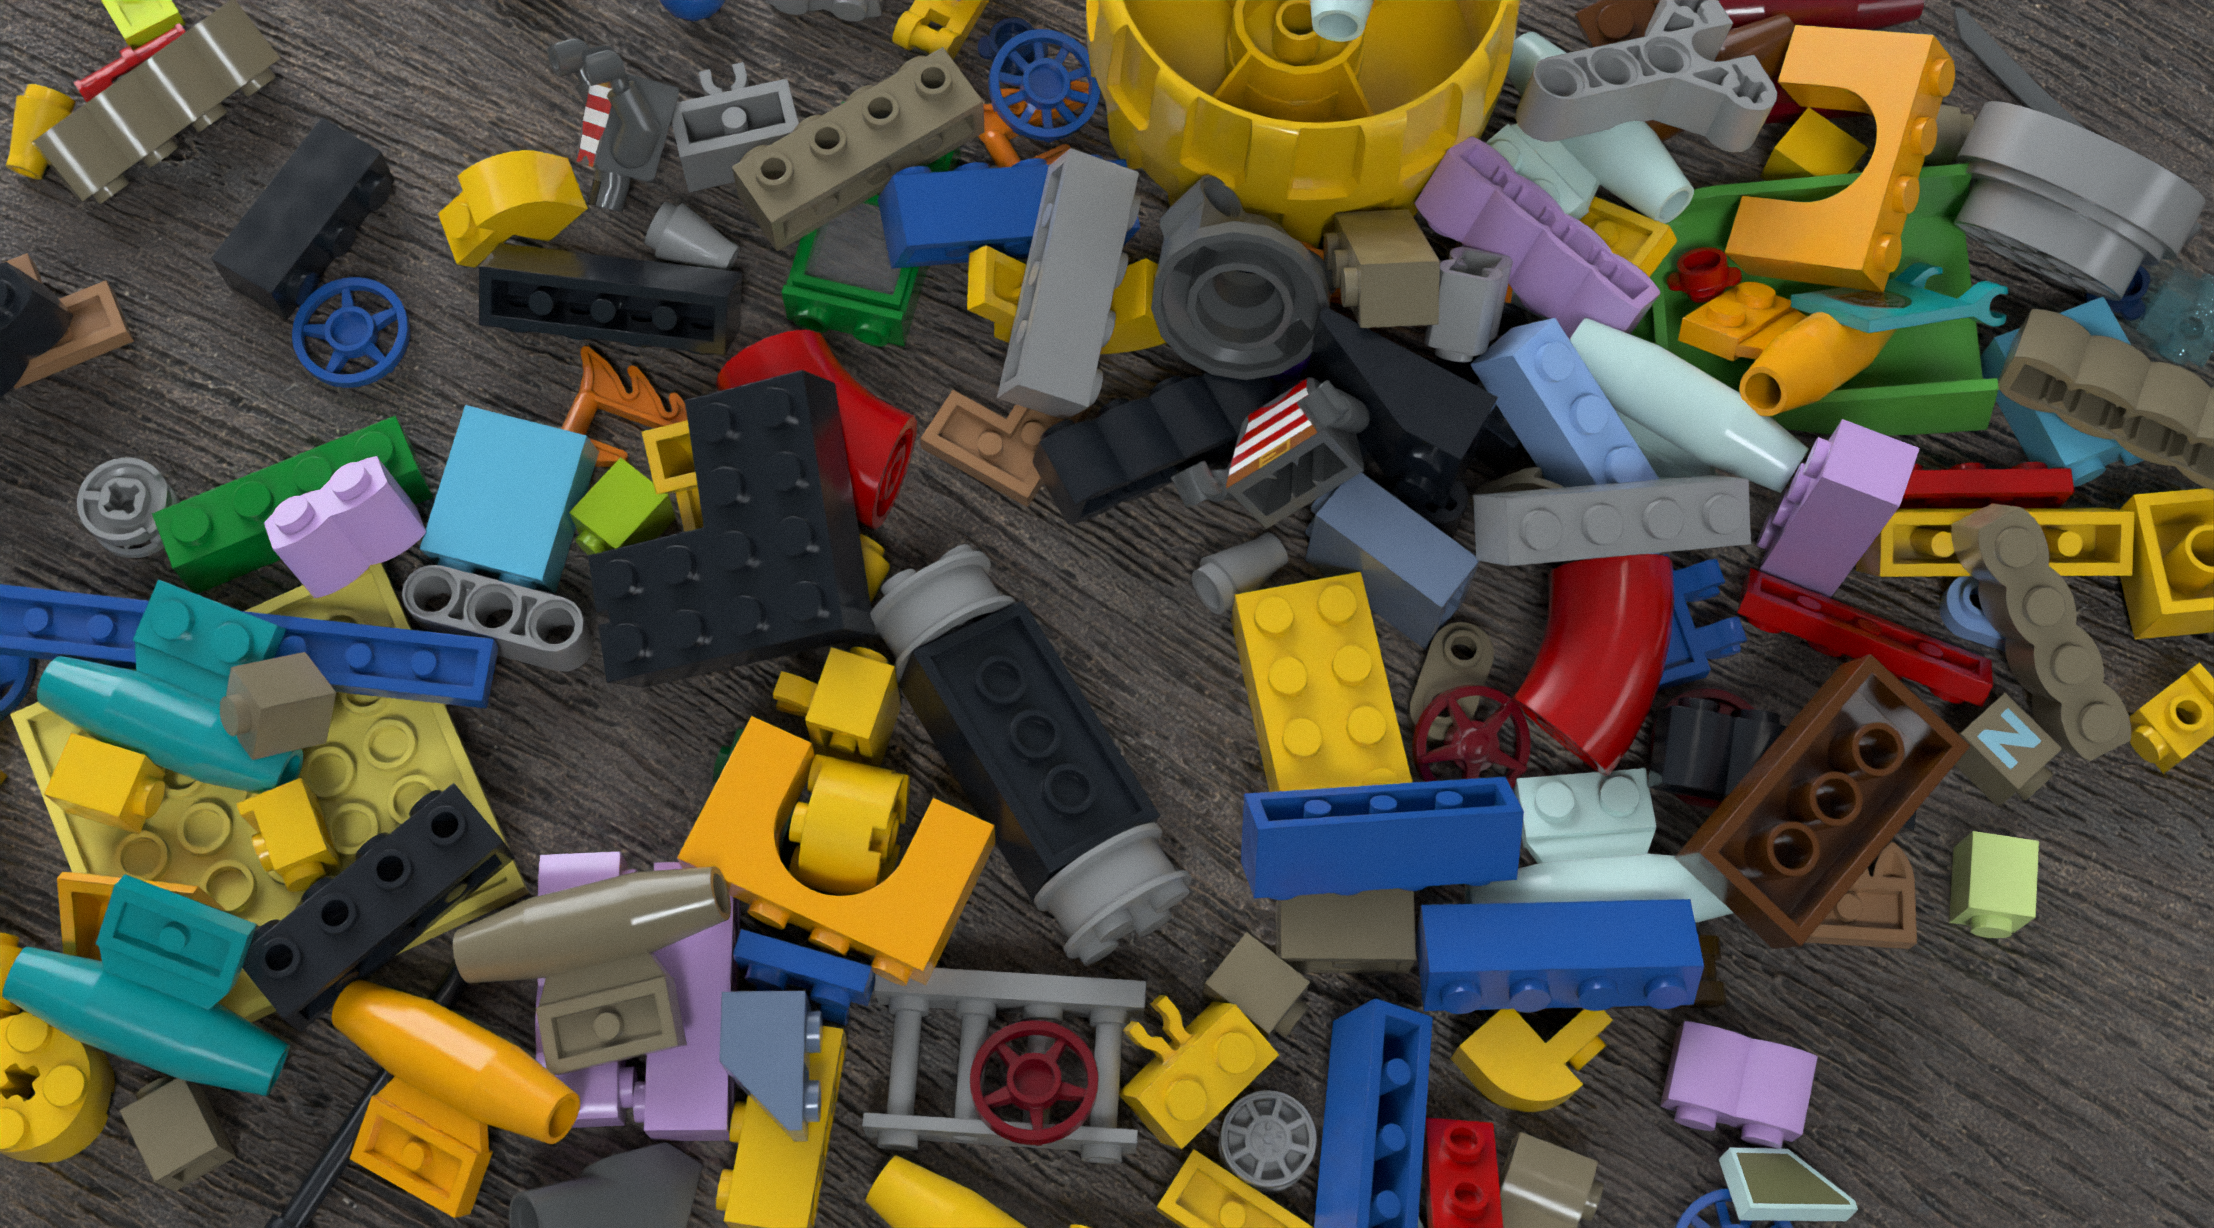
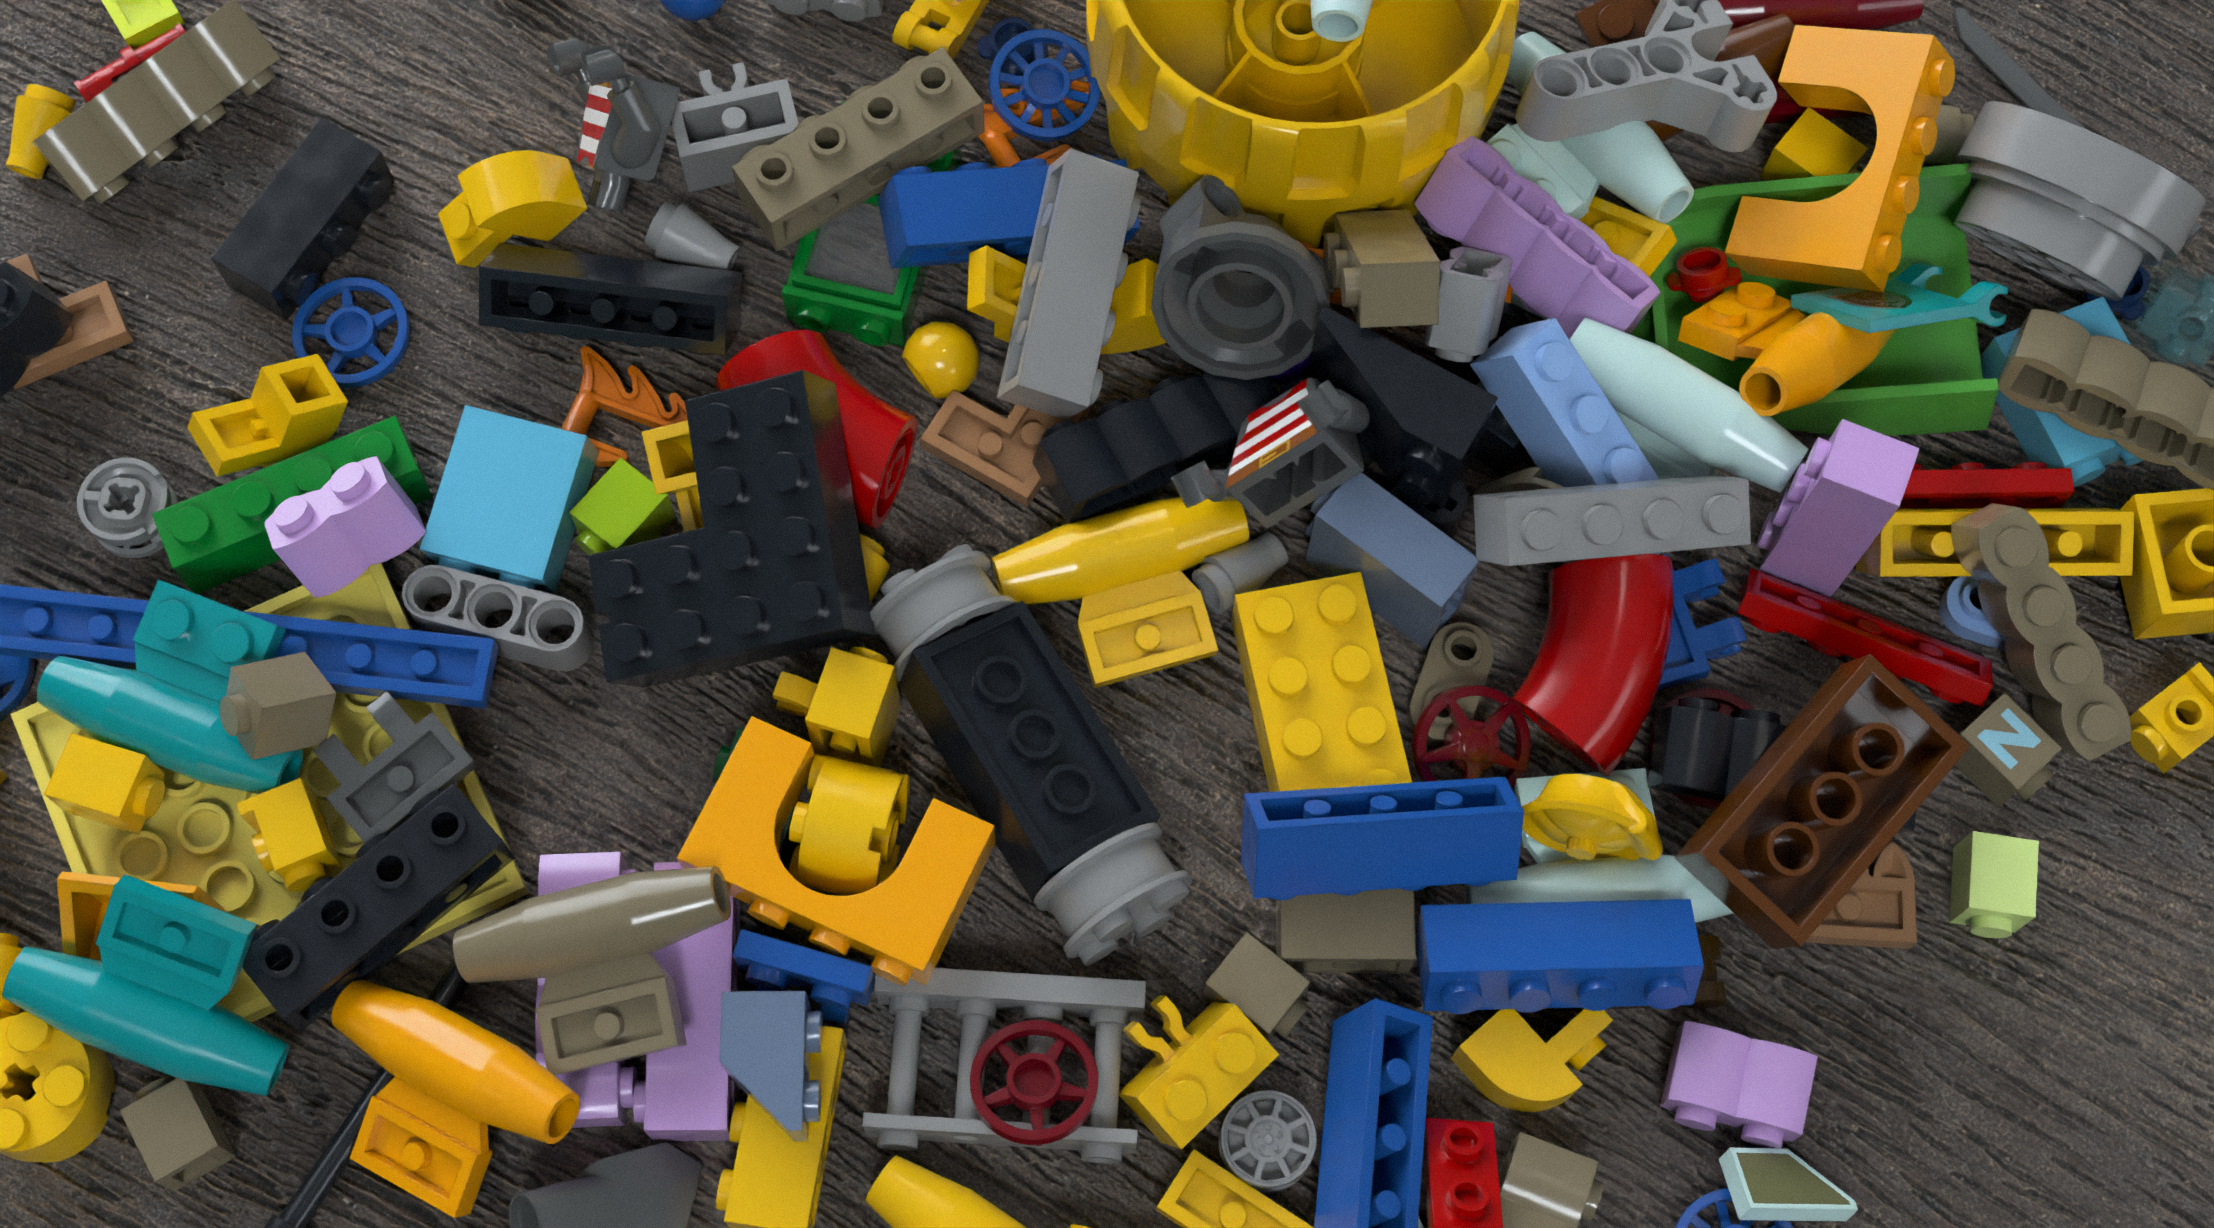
none -> yellow brick [187,354,348,477]
none -> dark grey plate [313,691,478,843]
none -> yellow piece [902,321,980,398]
none -> yellow plate [991,497,1249,688]
none -> yellow piece [1522,774,1663,861]

